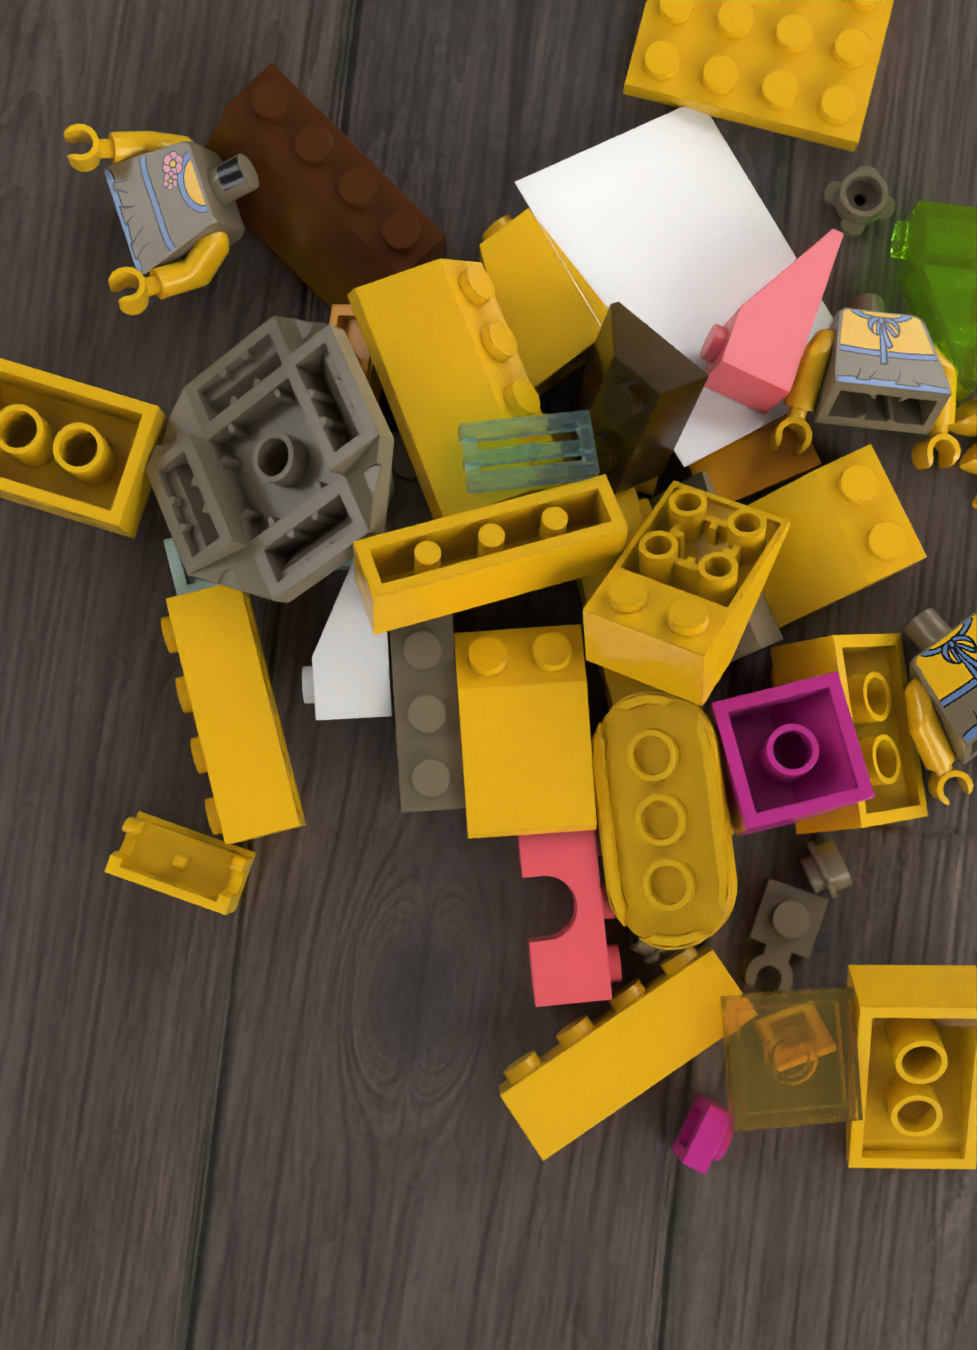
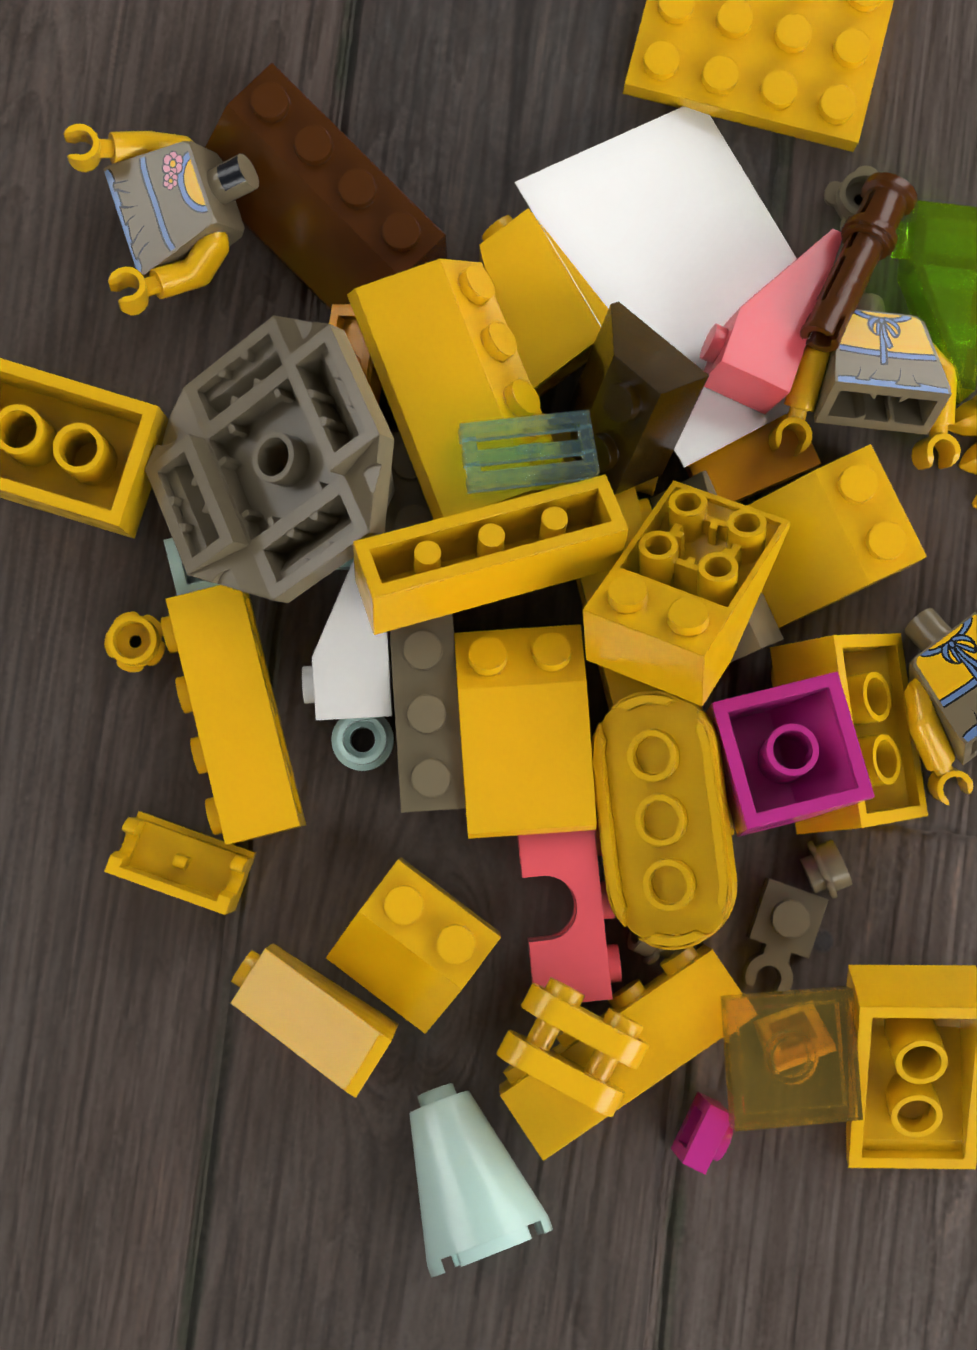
none -> yellow plate [104,611,166,672]
none -> yellow slope [231,943,398,1098]
none -> yellow slope [326,857,501,1034]
none -> light aqua plate [331,717,394,771]
none -> light aqua cone [409,1083,553,1278]
none -> yellow brick [496,977,649,1117]
none -> reddish brown pin [800,172,917,352]

